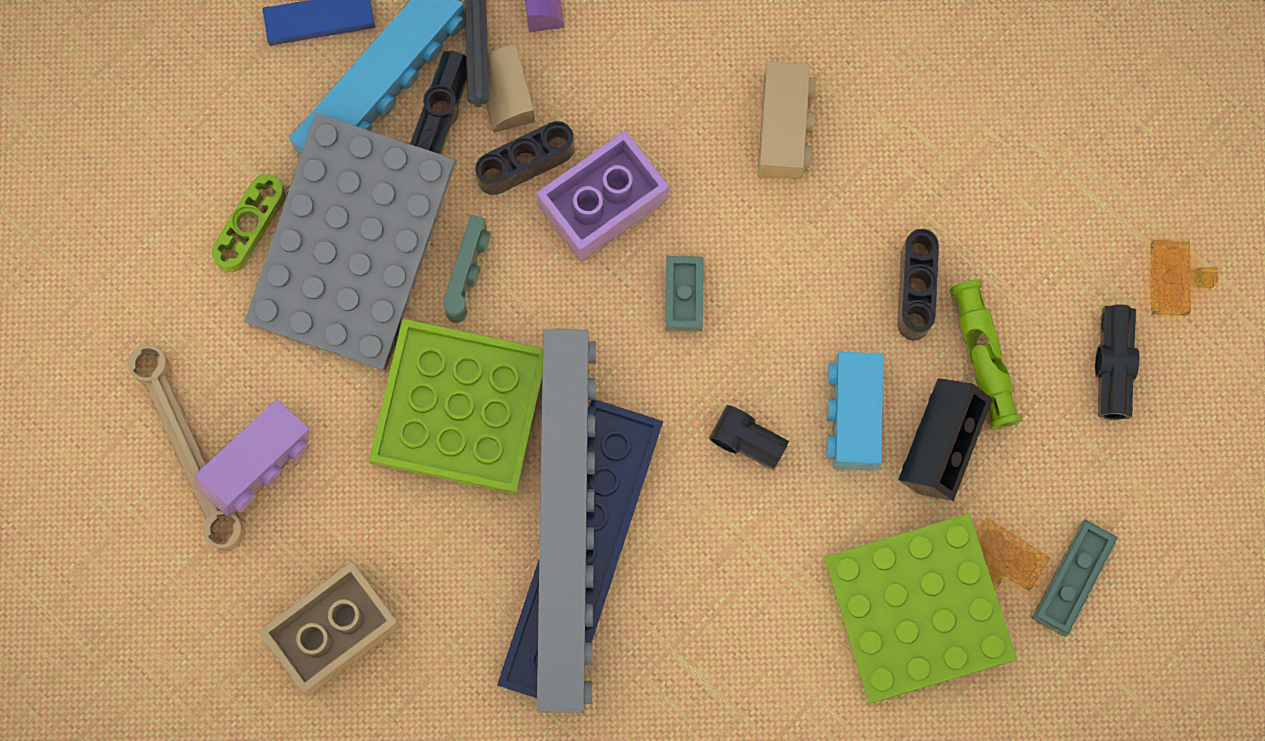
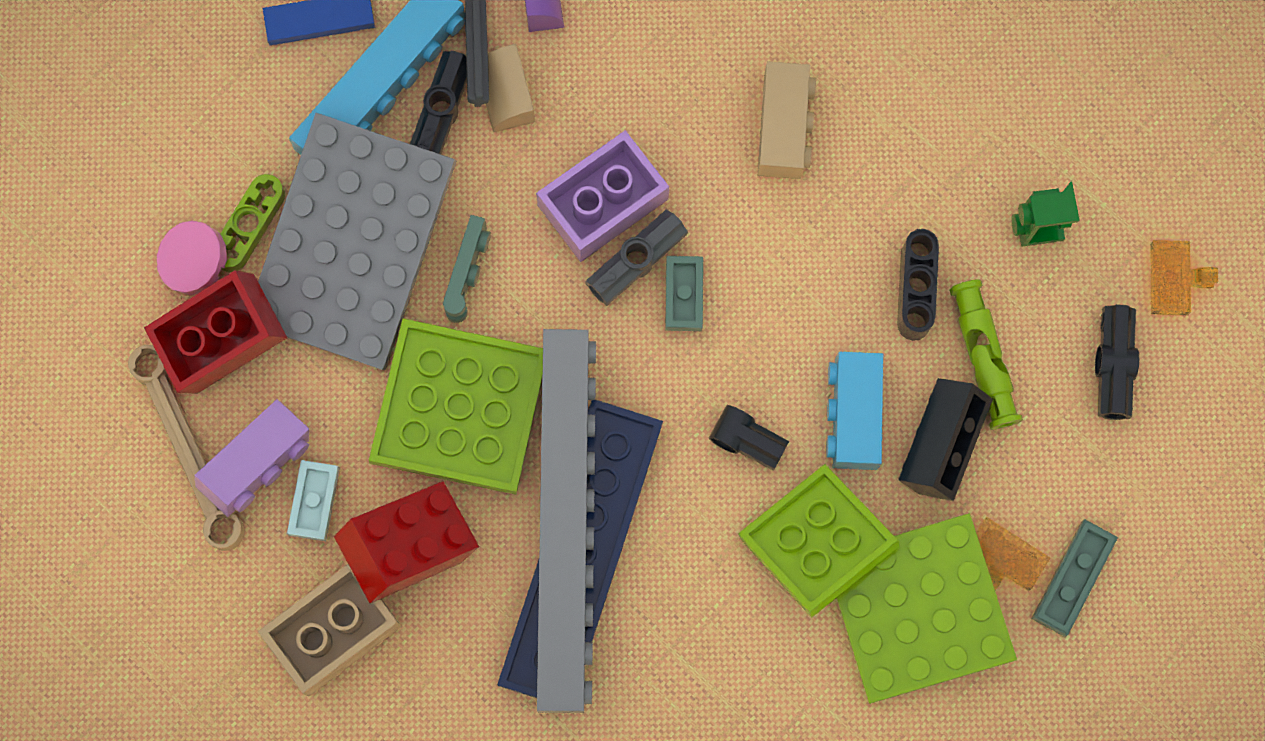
black beam [475,121,574,195] -> none
none -> red brick [144,270,287,394]
none -> bright pink tile [157,220,227,295]
none -> light aqua plate [287,460,340,542]
none -> red brick [334,481,480,604]
none -> dark grey piece [585,209,688,306]
none -> lime plate [738,464,899,618]
none -> green window [1011,181,1080,247]

